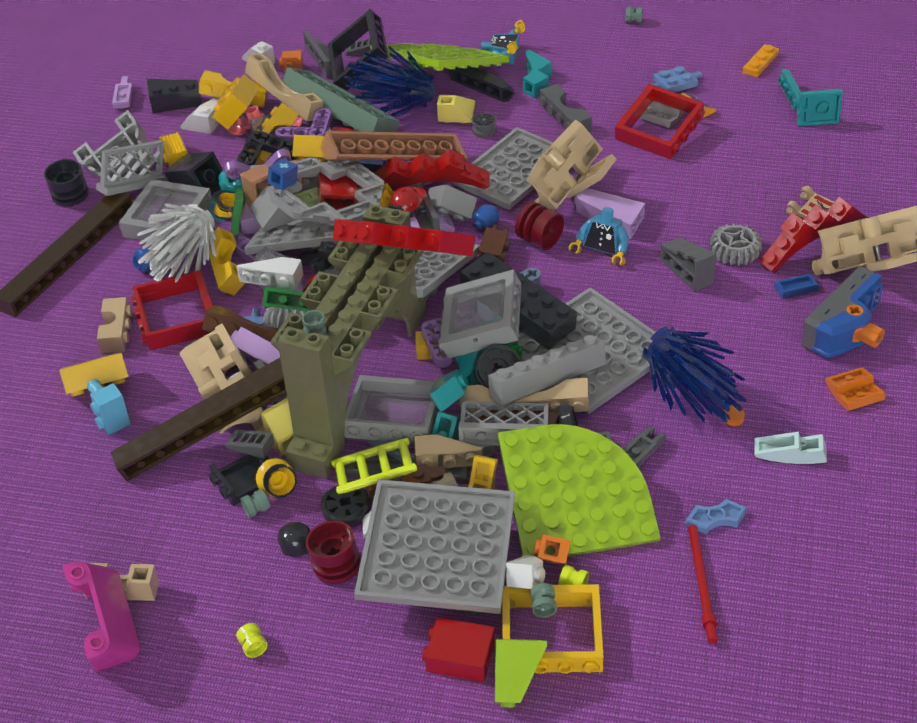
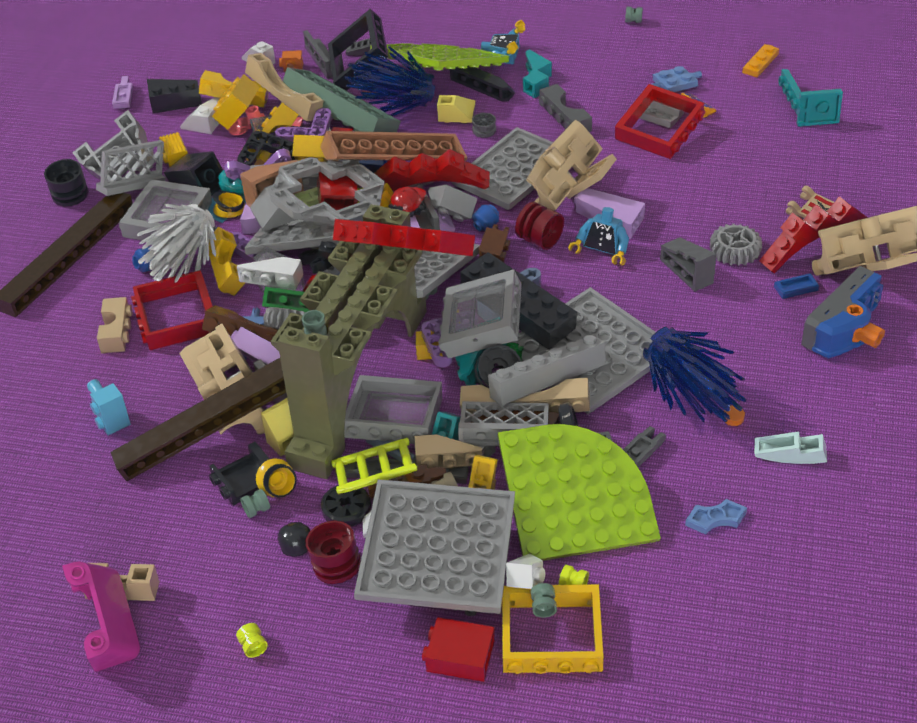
yellow brick [59,352,128,397] -> none
dark grey slope [225,430,274,459] -> none
green tile [231,188,243,235] -> none
blue brick [268,158,298,190] -> none
teal slope [430,369,468,412] -> none
lime slope [495,639,547,708] -> none
orange brick [533,534,571,566] -> none
red bar [688,525,718,644] -> none
orange slope [825,367,885,411] -> none

